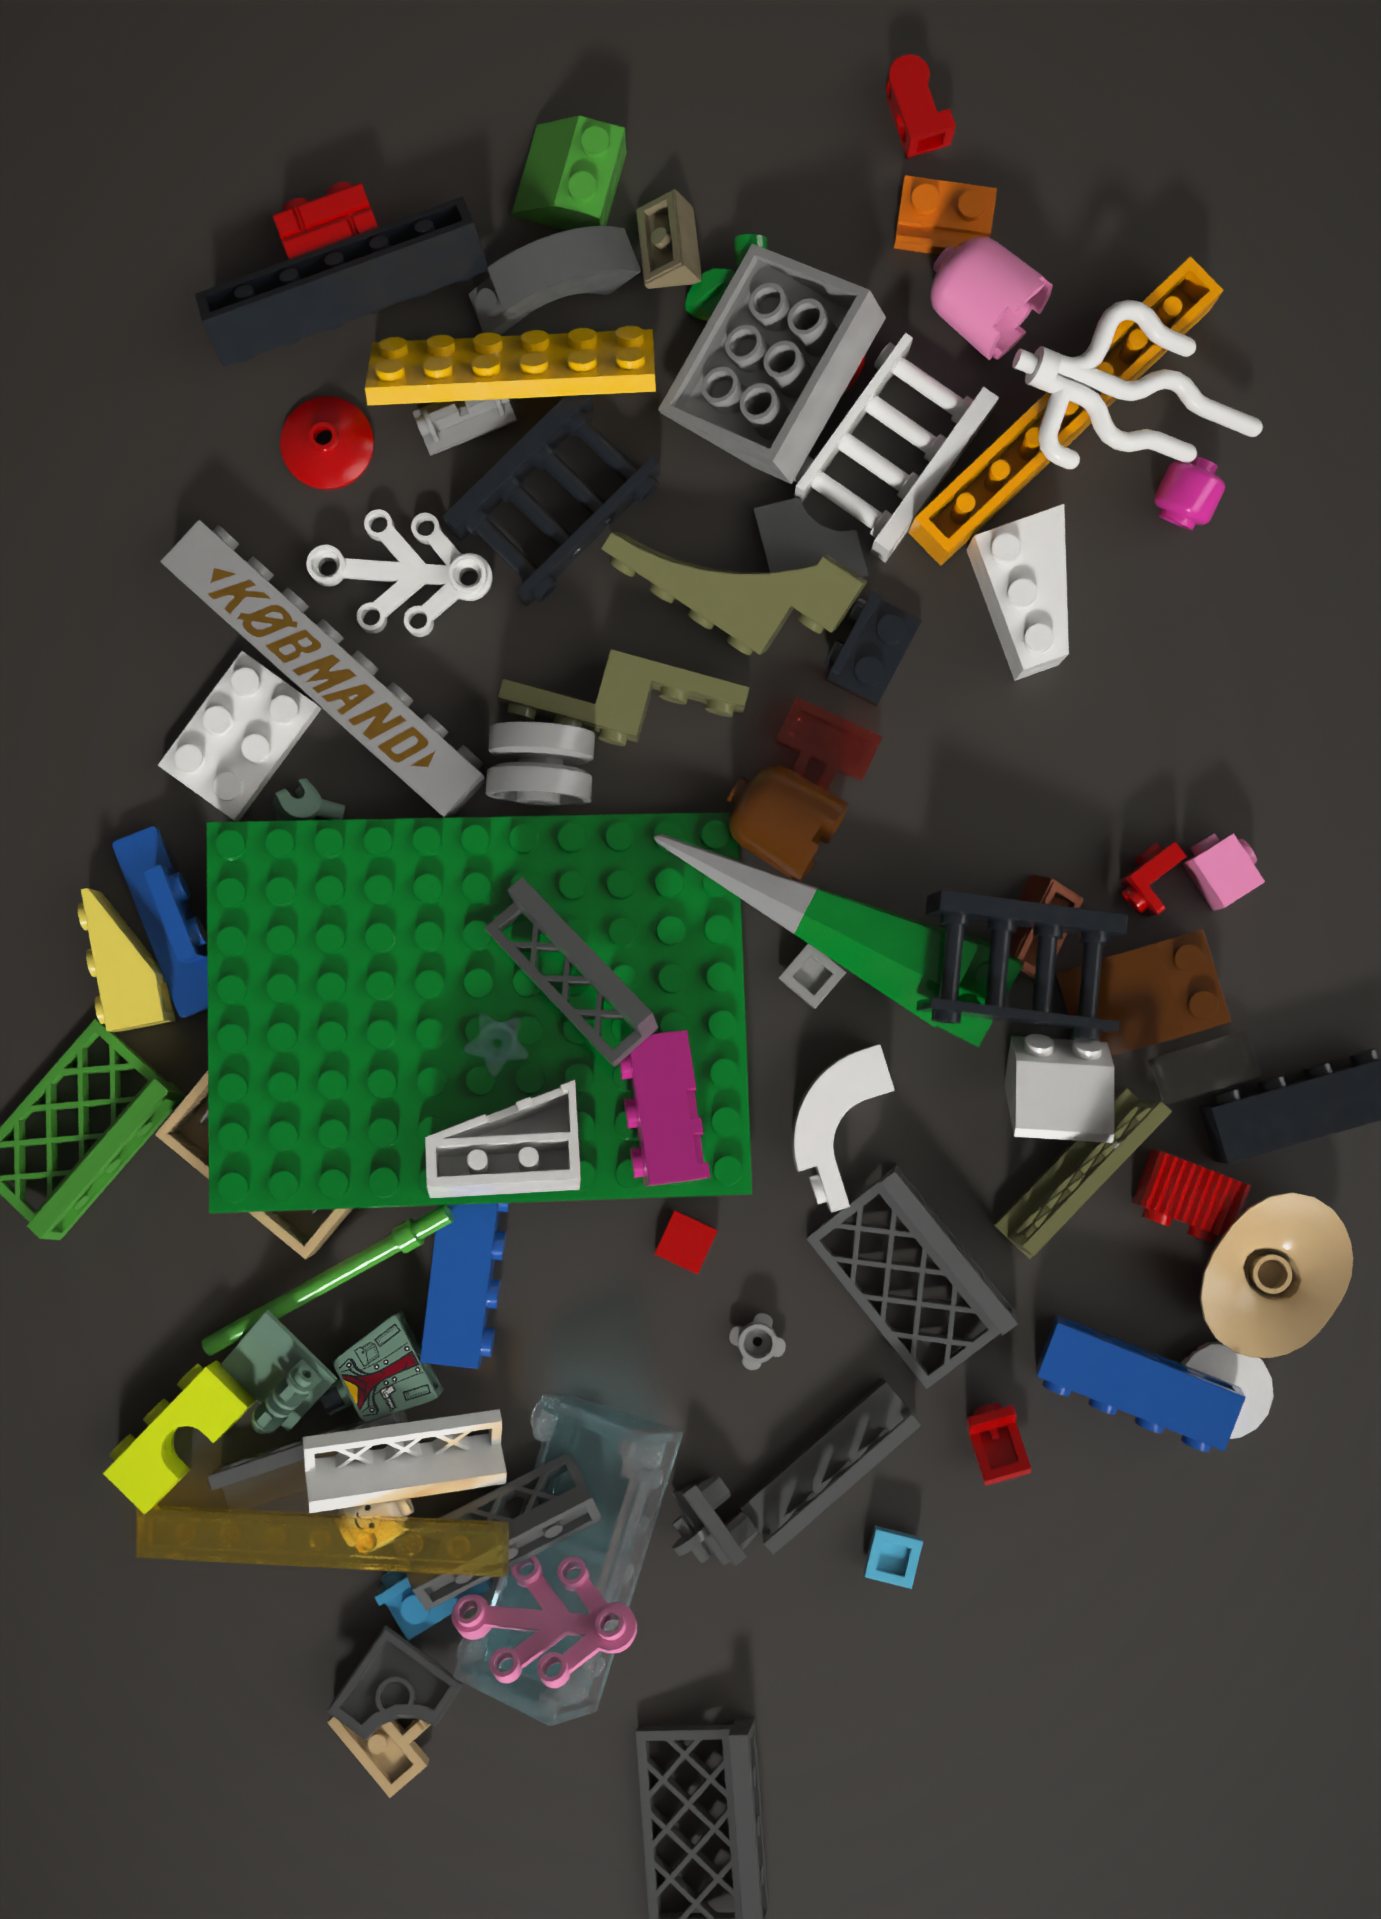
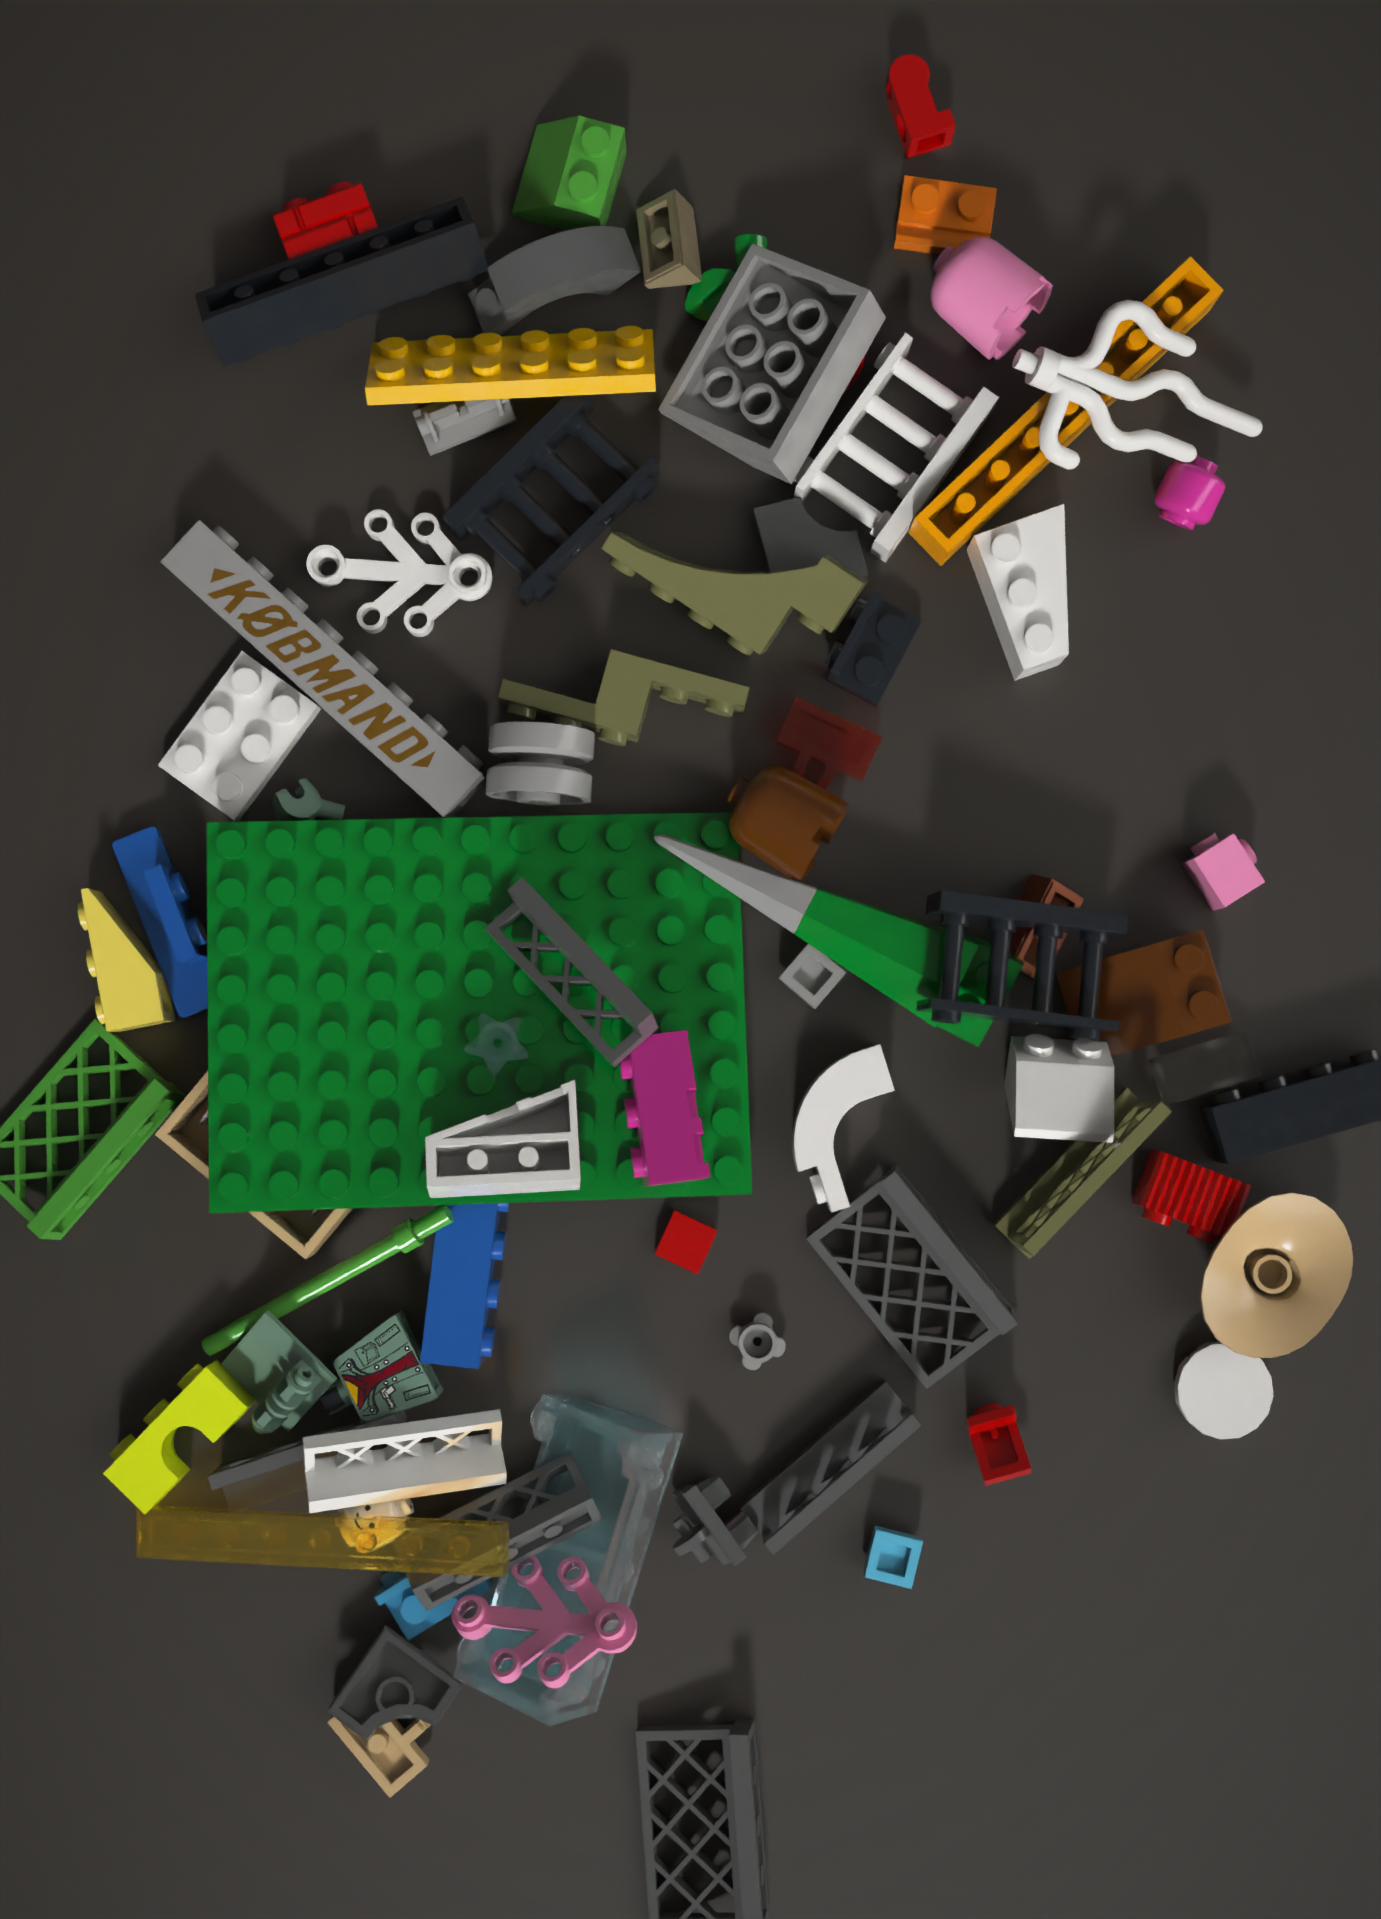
red dish [280,396,374,490] -> none
blue brick [1036,1314,1246,1452] -> none
red bracket [1120,842,1187,917] -> none

